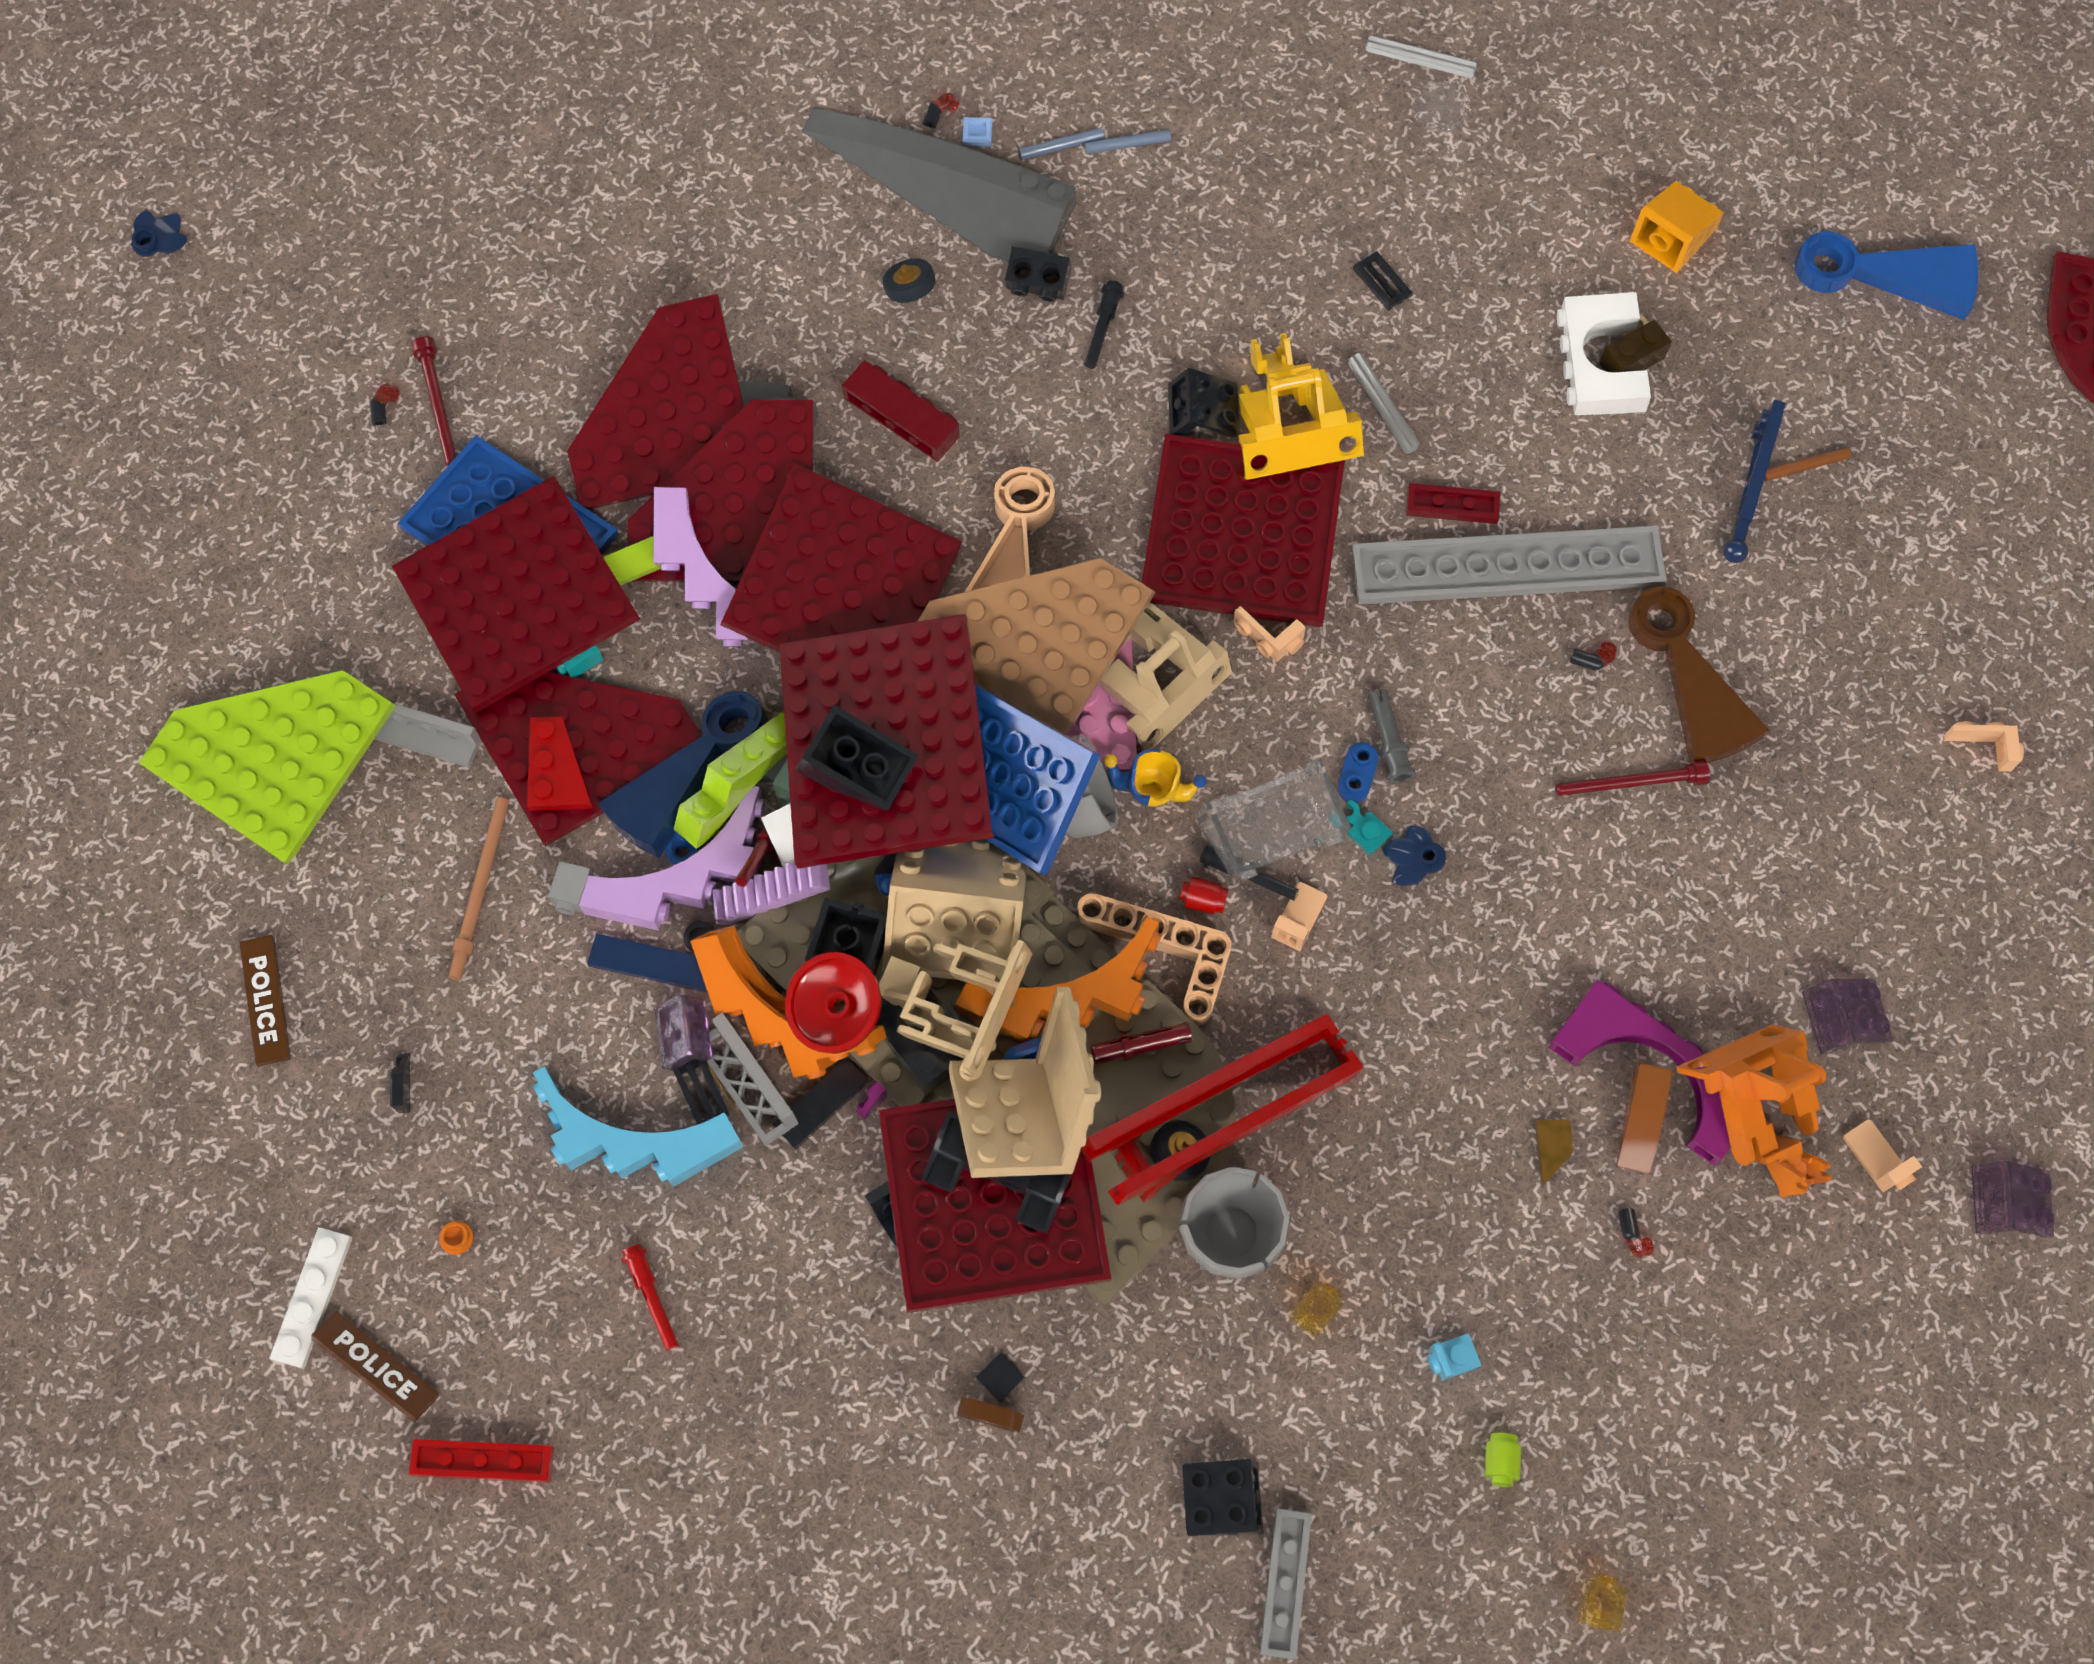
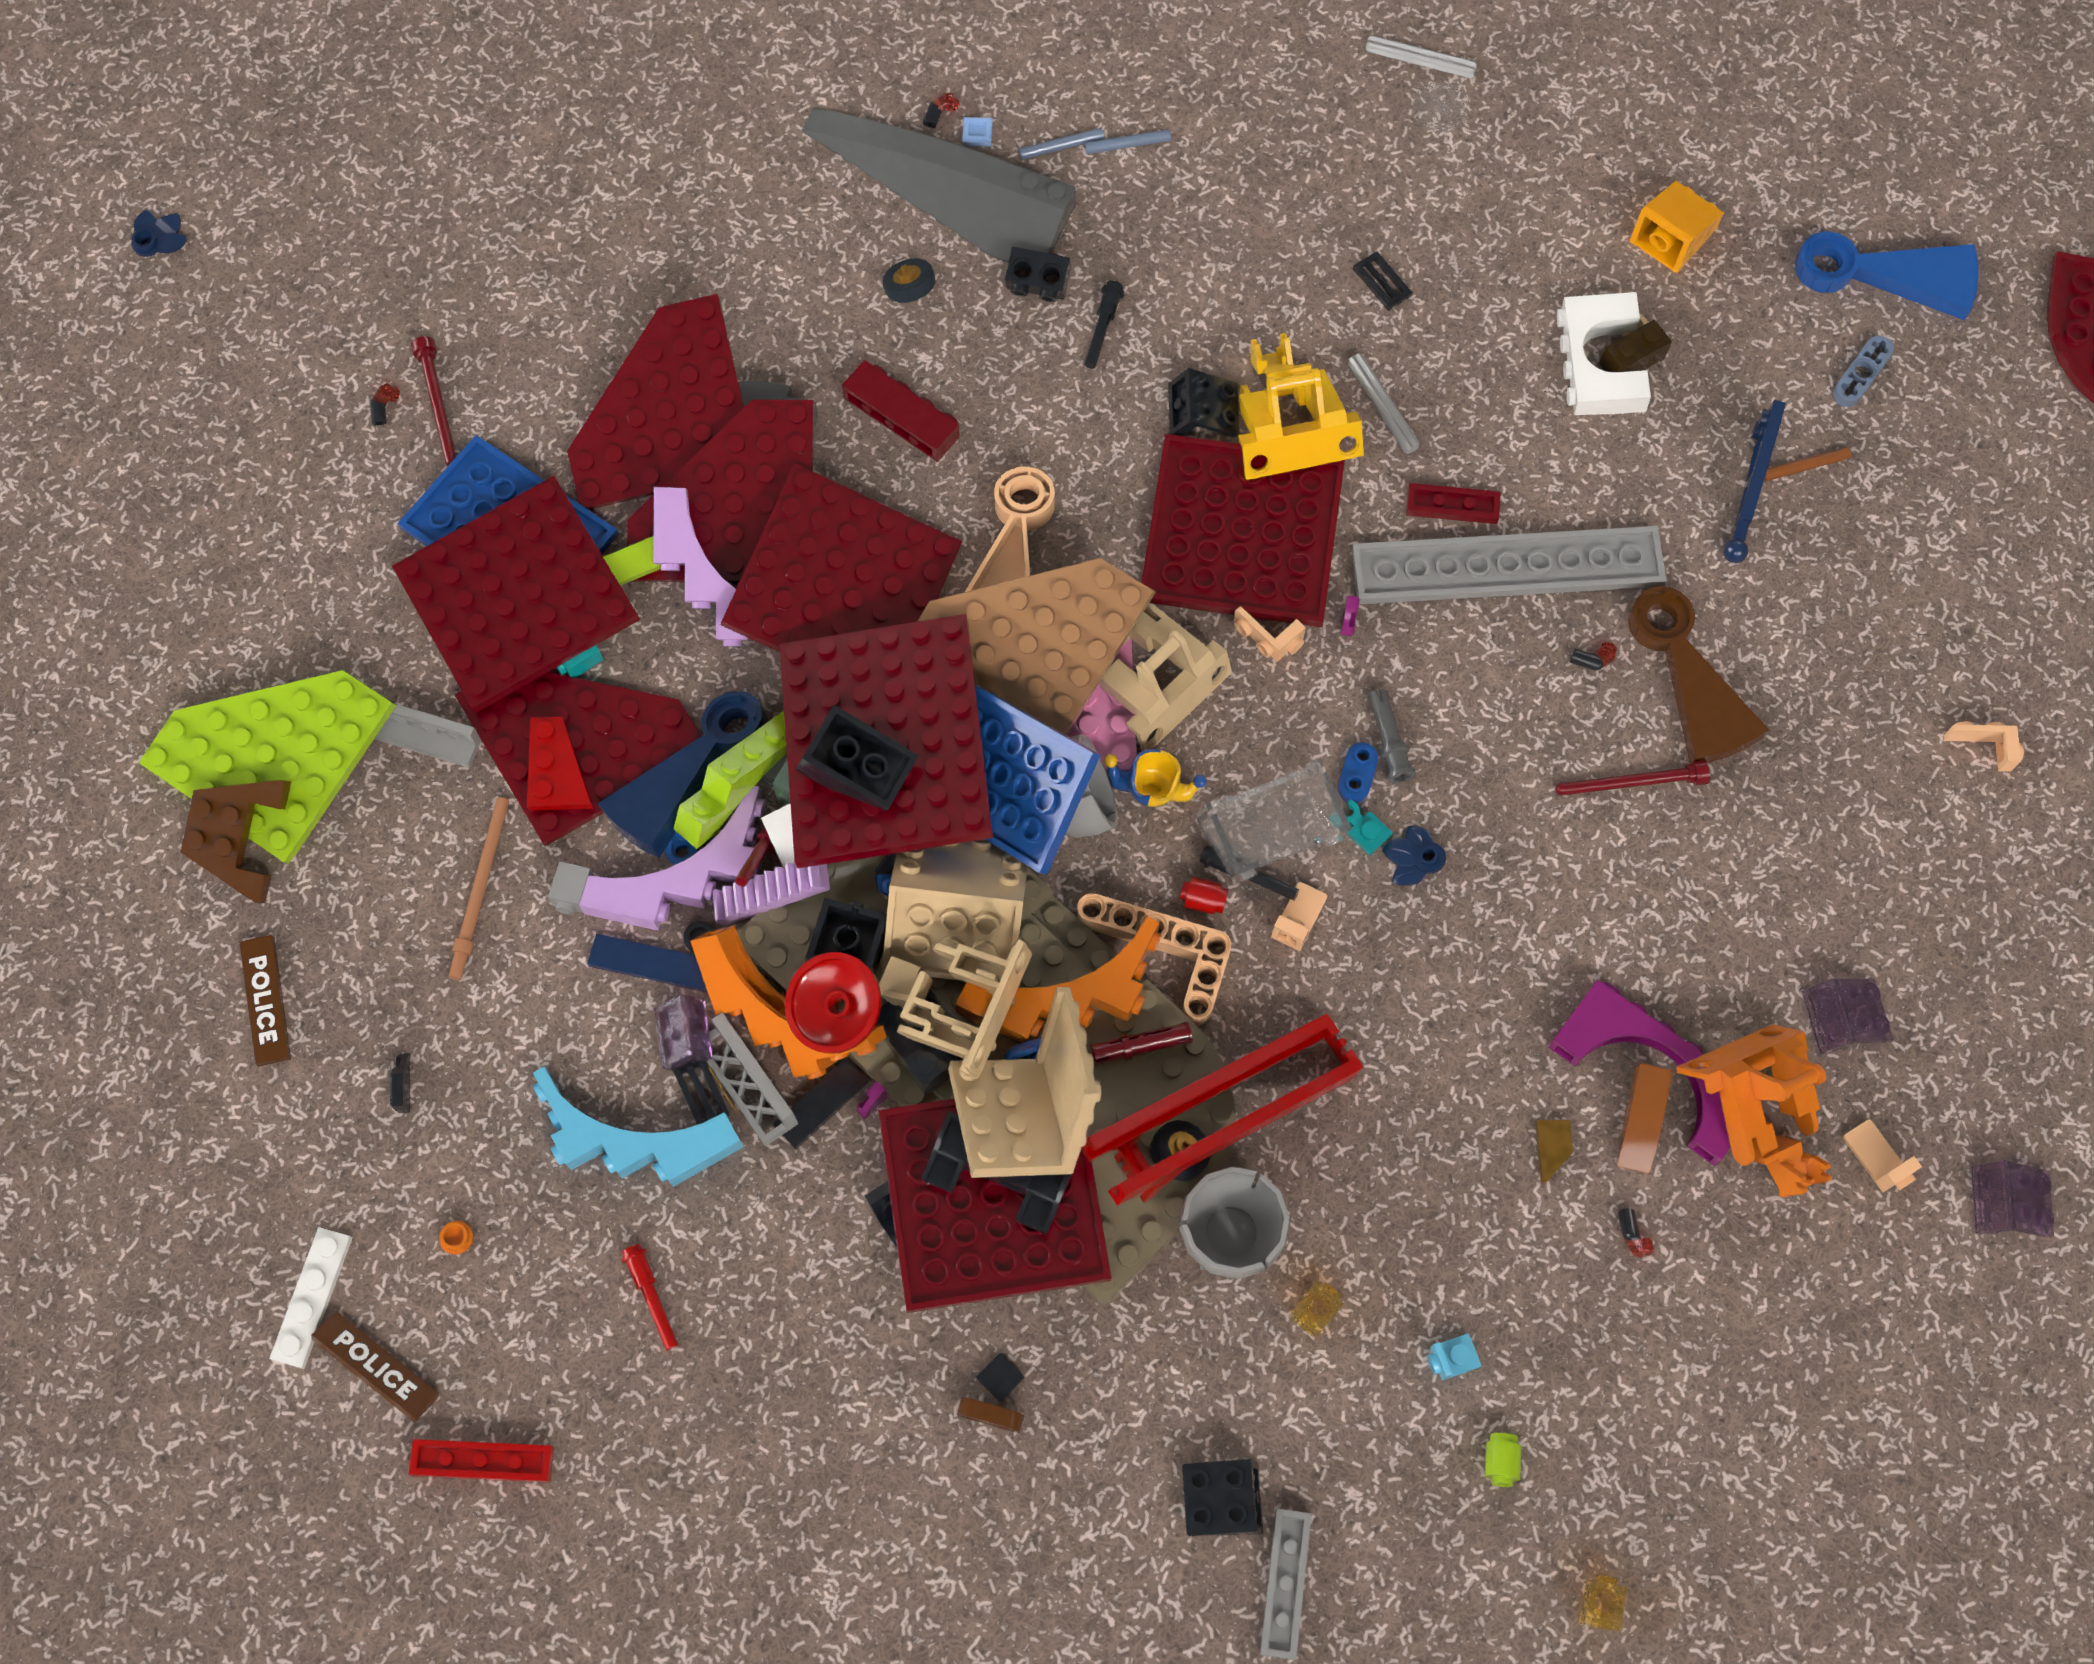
none -> reddish brown wing [181,780,291,903]
none -> magenta tile [1341,595,1360,636]
none -> sand blue beam [1833,336,1894,407]

